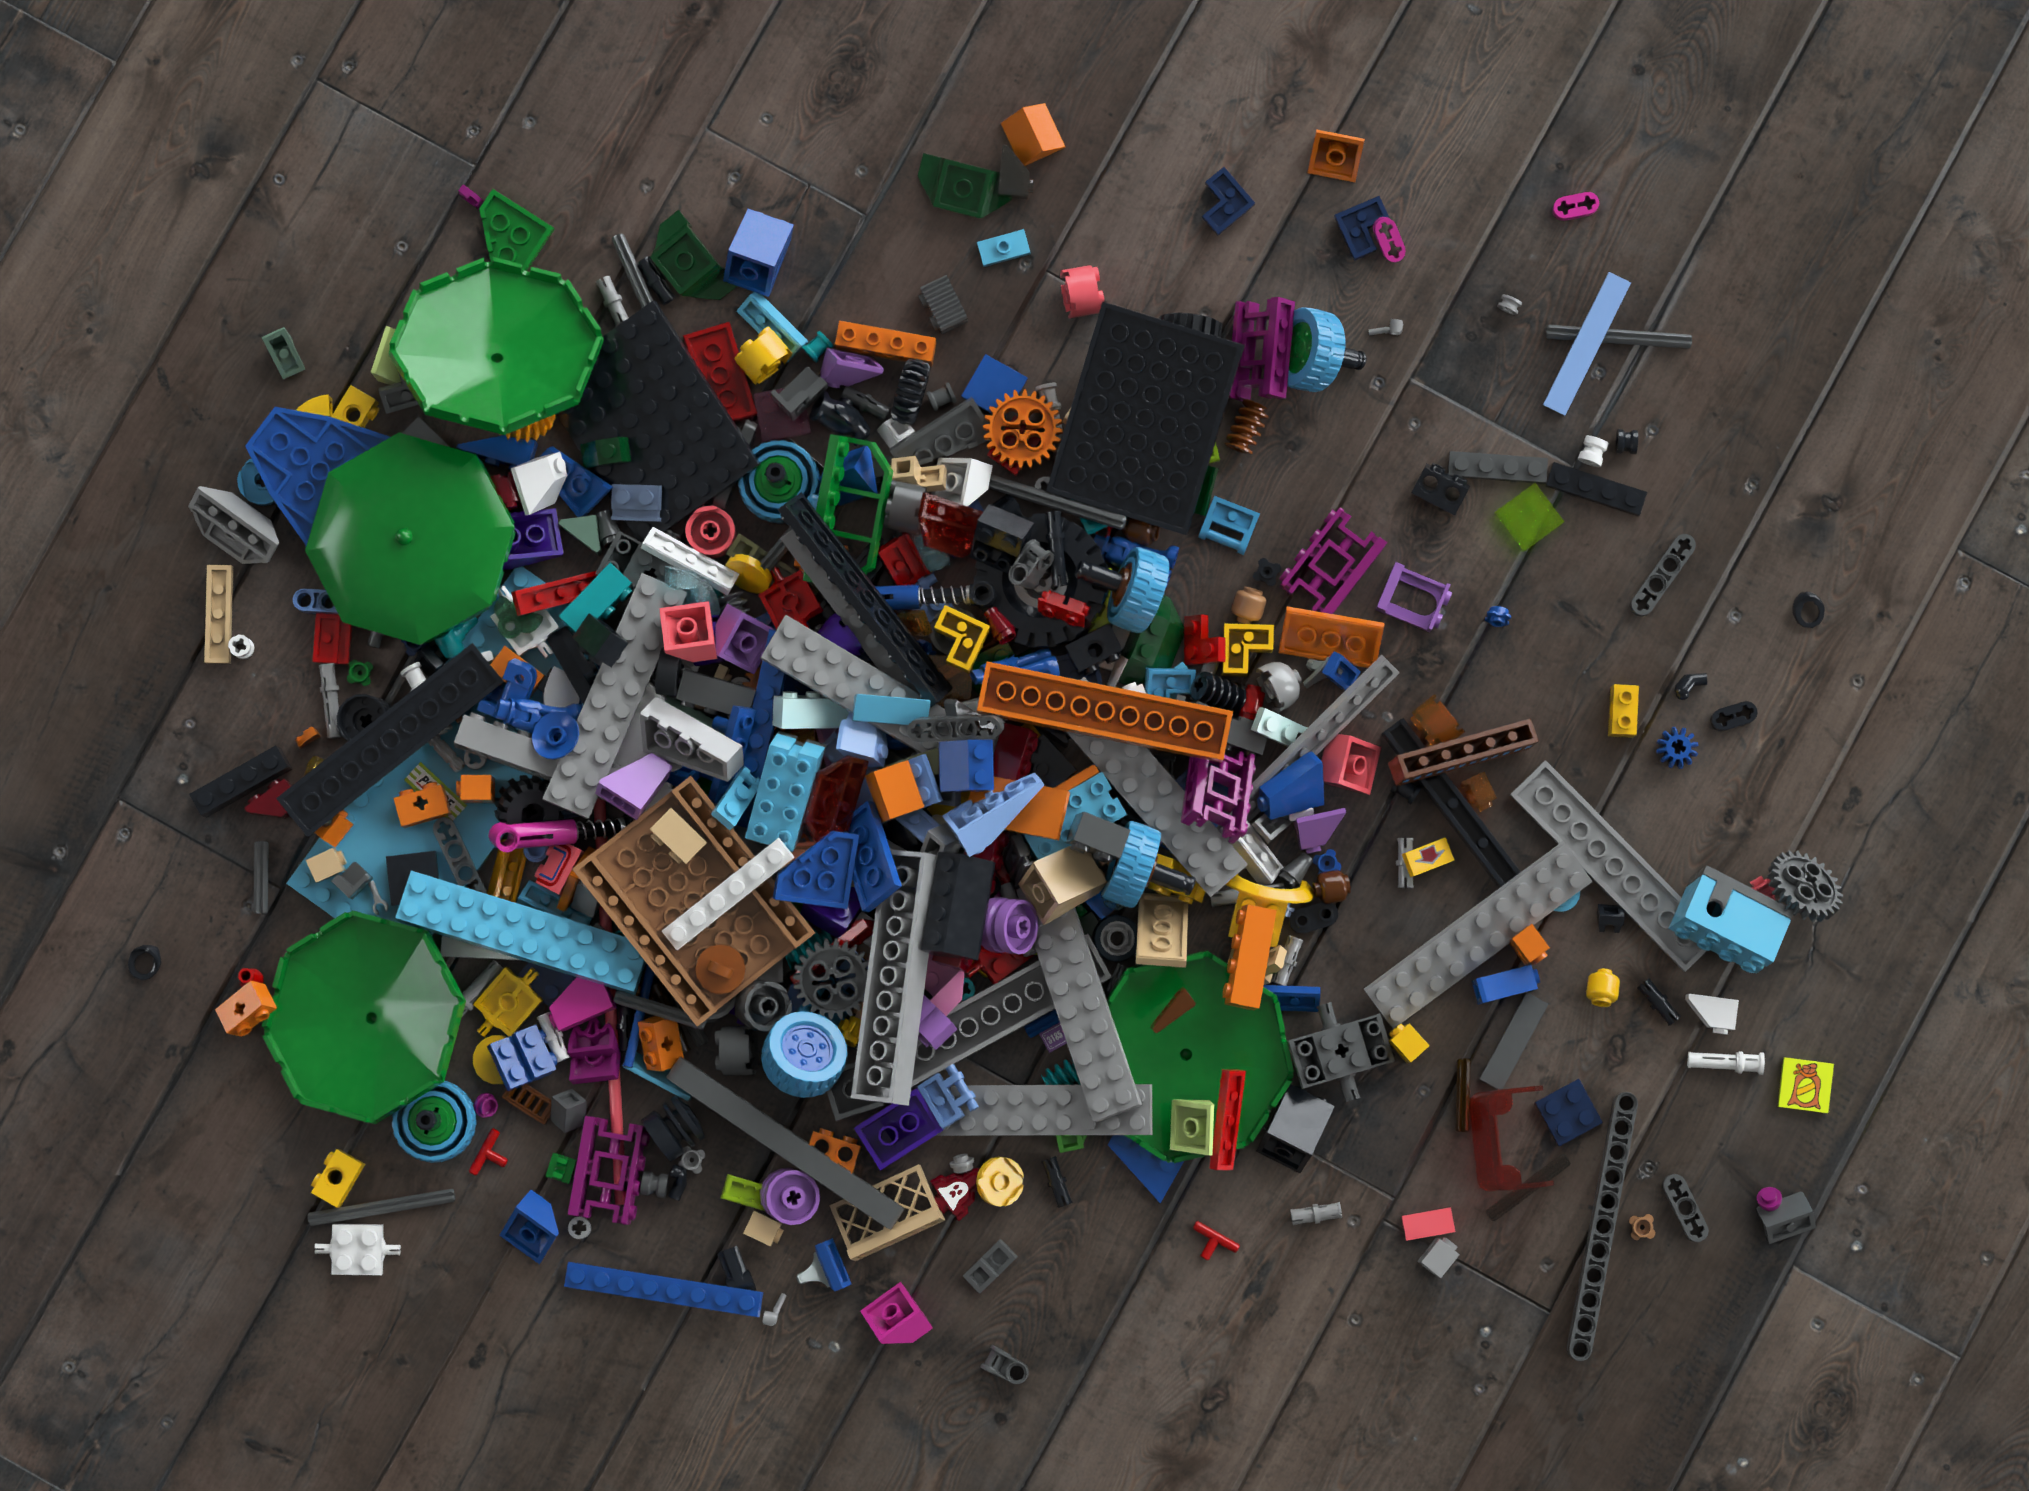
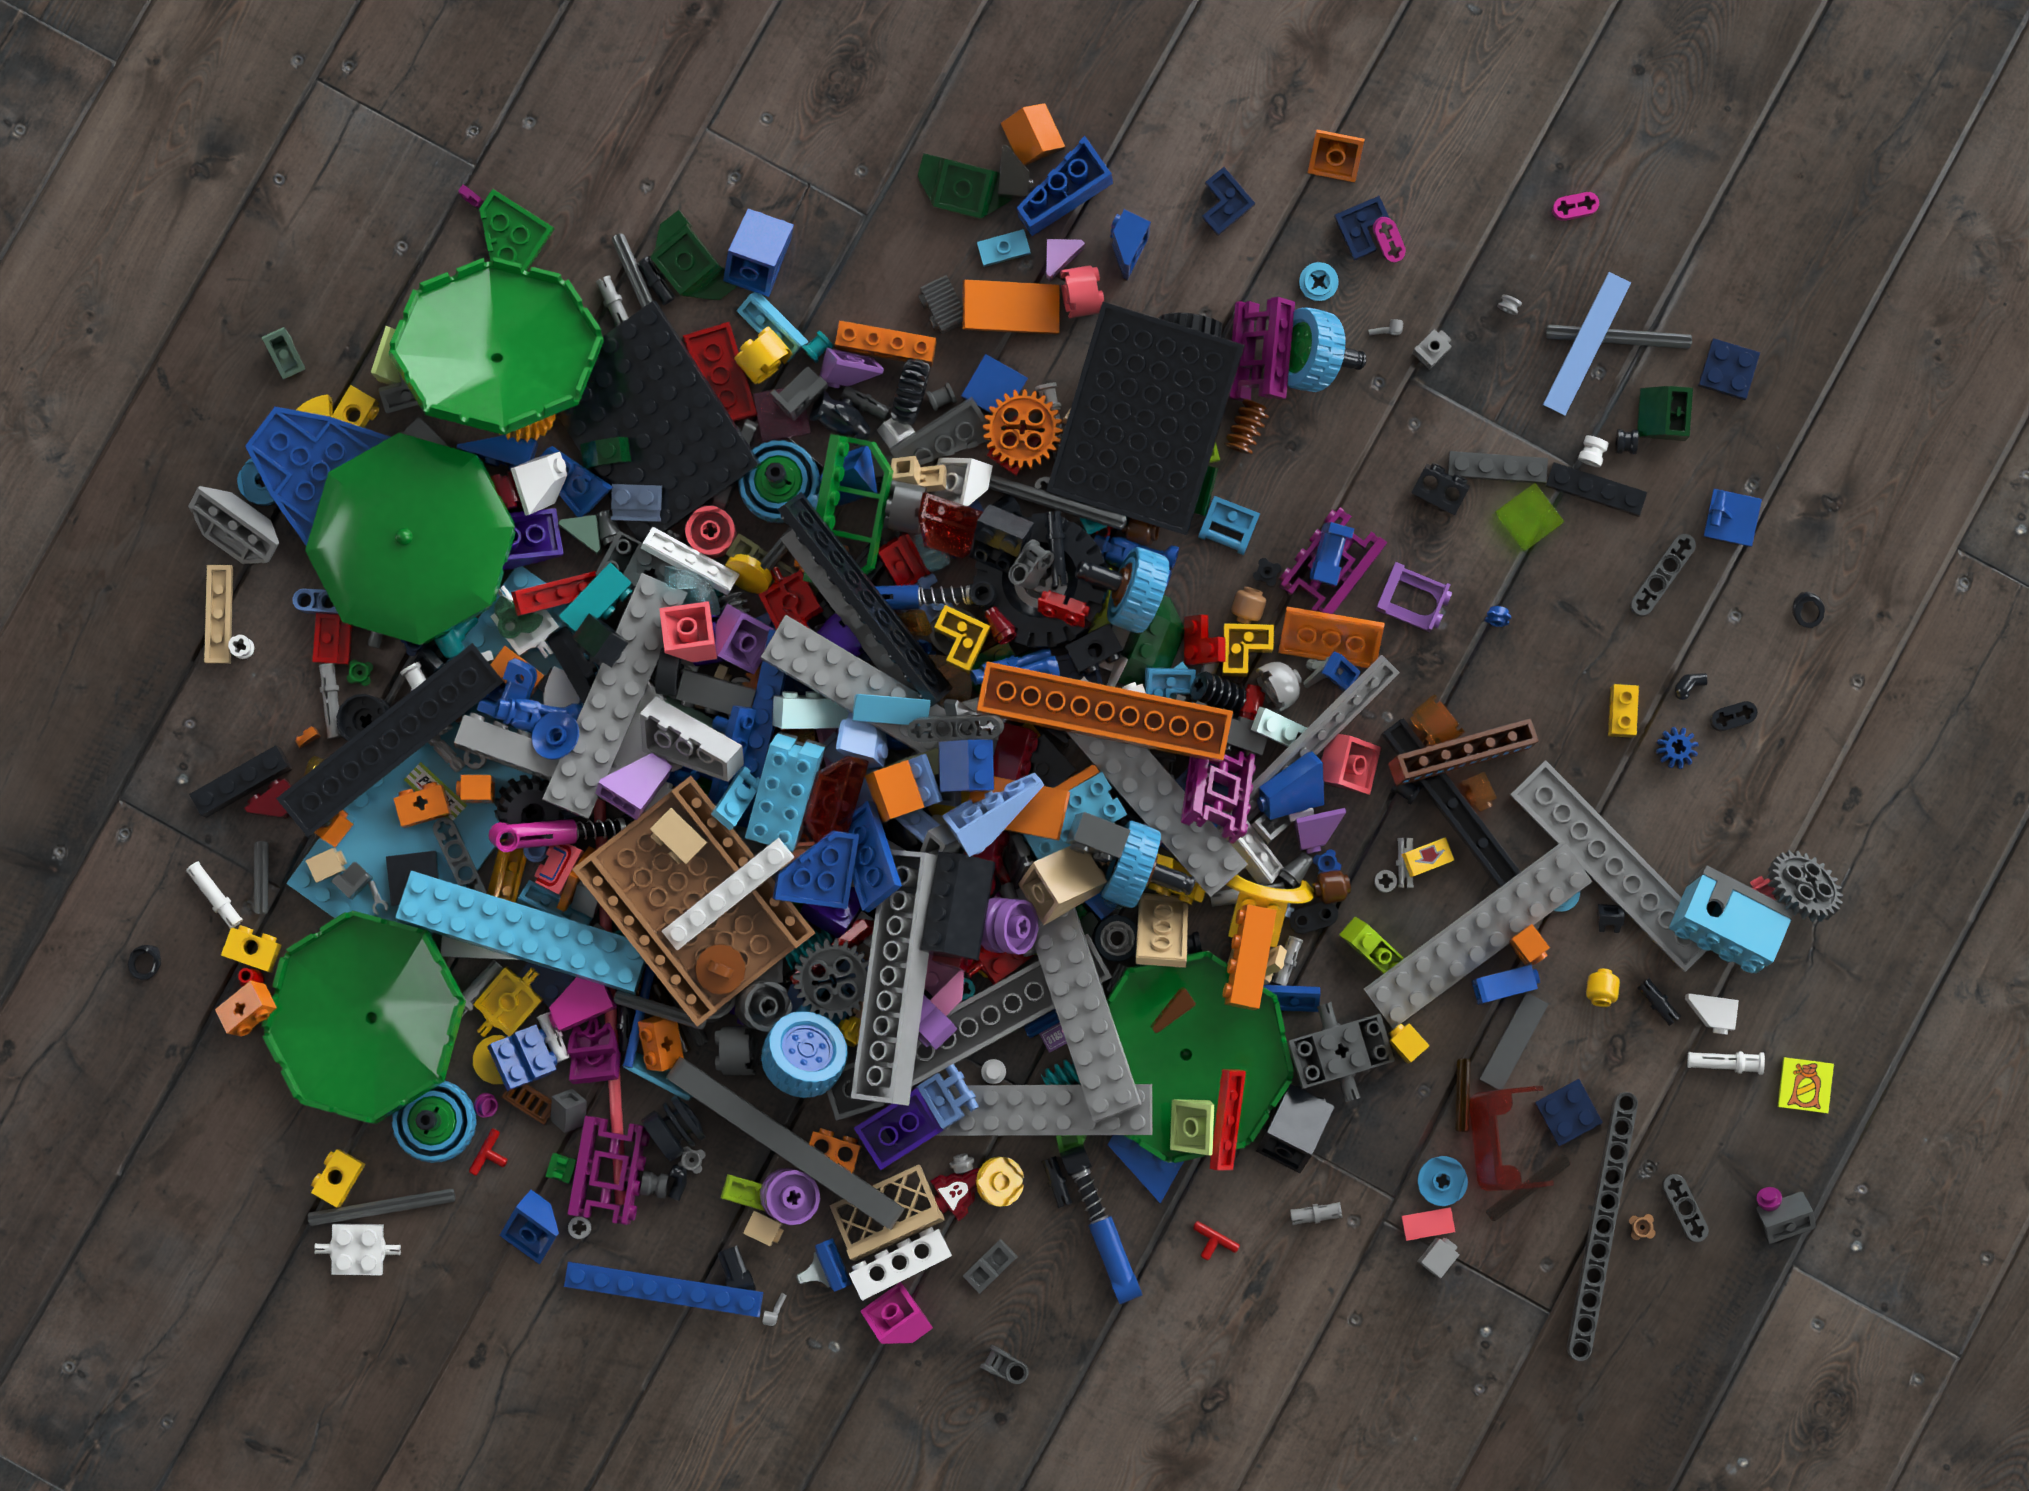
none -> white pin [186,861,243,929]
none -> yellow brick [221,925,282,973]
none -> white brick [849,1227,952,1300]
none -> orange tile [963,280,1060,334]
none -> white plate [981,1059,1006,1084]
none -> blue wedge [1017,136,1113,236]
none -> lavender slope [1046,239,1085,281]
none -> piece [1060,1144,1143,1304]
none -> blue slope [1110,209,1151,280]
none -> black wheel [1187,931,1202,955]
none -> medium azure gear [1299,262,1339,301]
none -> blue piece [1310,522,1354,586]
none -> lime slope [1339,917,1404,974]
none -> light grey bush [1374,870,1397,893]
none -> light grey brick [1412,329,1452,370]
none -> dark azure plate [1417,1156,1468,1206]
none -> dark green slope [1637,386,1693,441]
none -> dark blue plate [1698,338,1760,400]
none -> blue plate [1703,489,1762,547]

